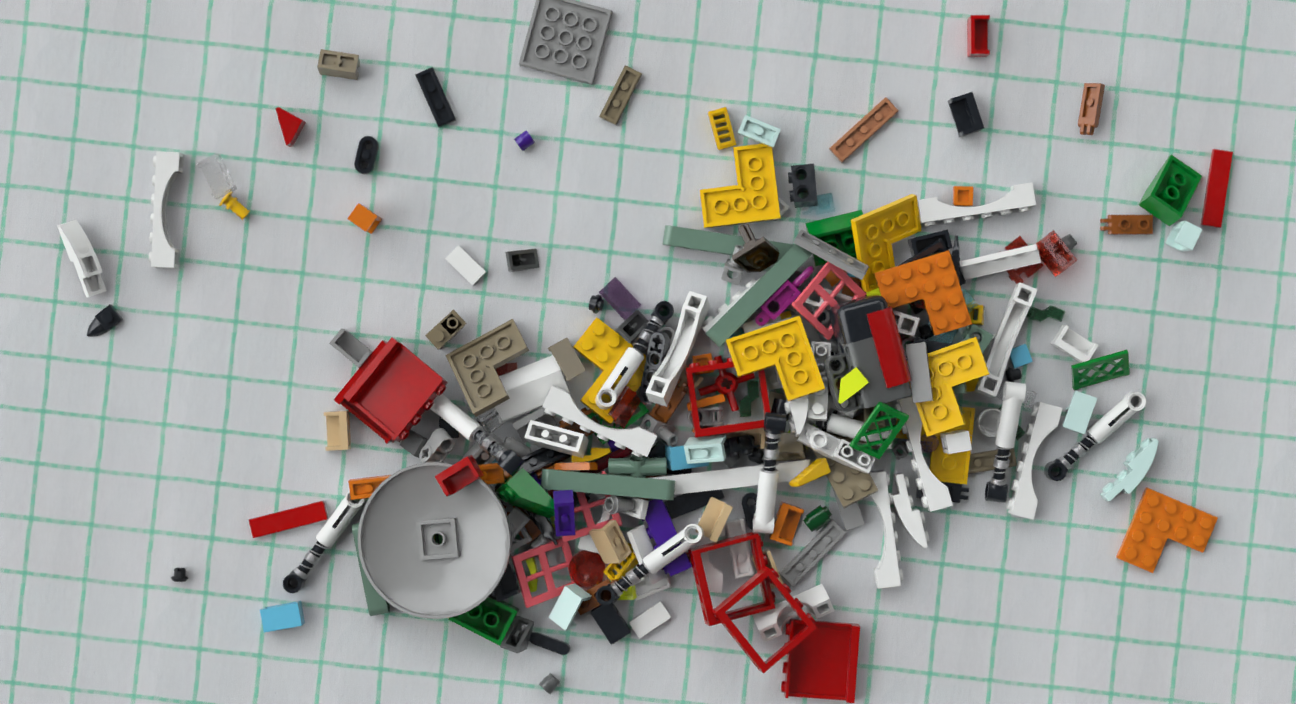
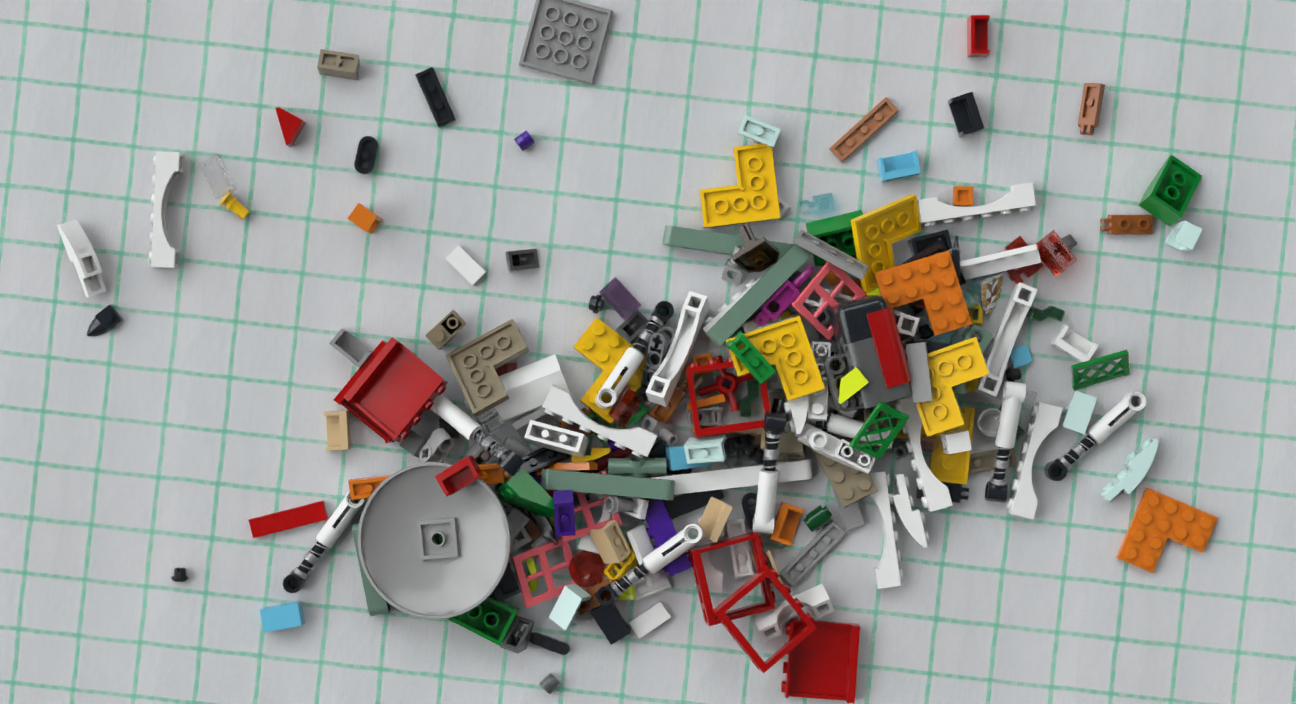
dark tan hinge [548,337,586,382] -> none
dark tan tile [599,65,642,125] -> none
yellow slope [708,107,736,150] -> none
black brick [788,163,818,208] -> none
yellow slope [789,458,831,487] -> none
red tile [1201,149,1233,228] -> none
none -> green plate [726,331,776,385]
none -> medium azure panel [877,150,921,182]
none -> shield [971,271,1004,318]

